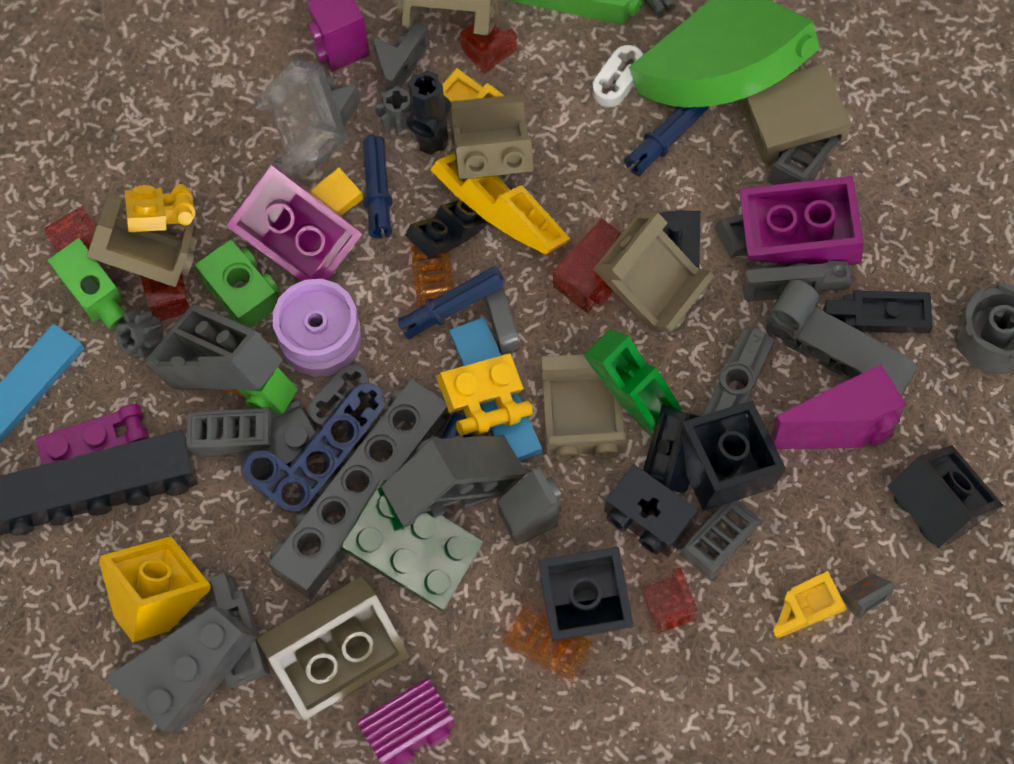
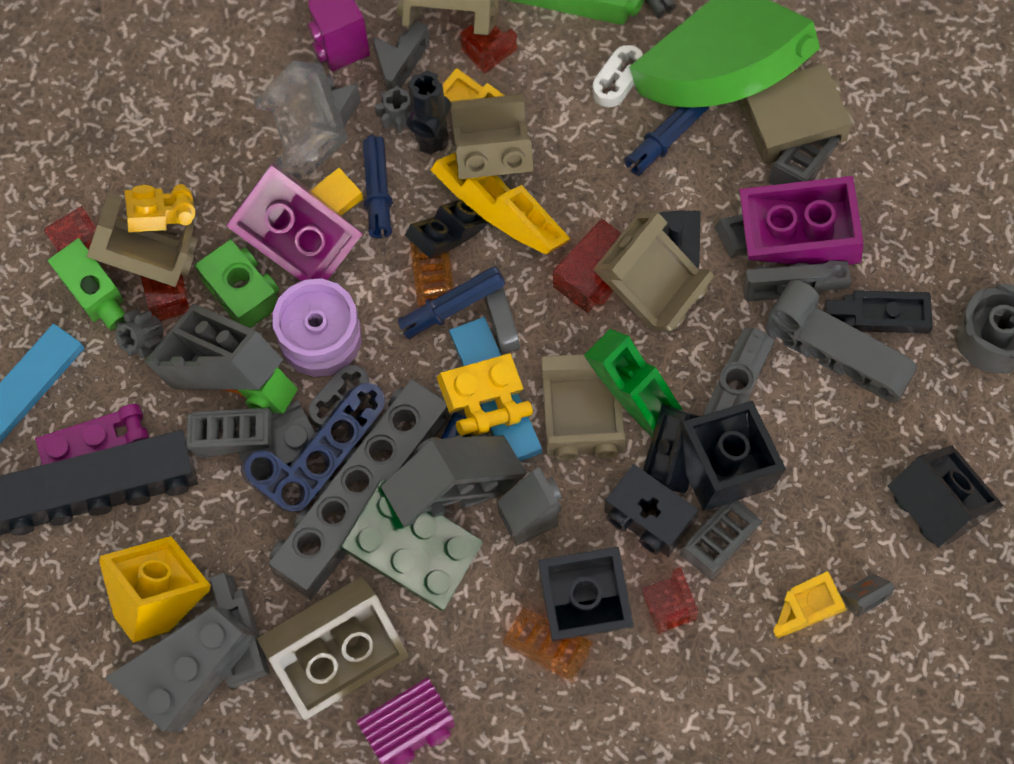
magenta slope [770,364,906,449] -> none

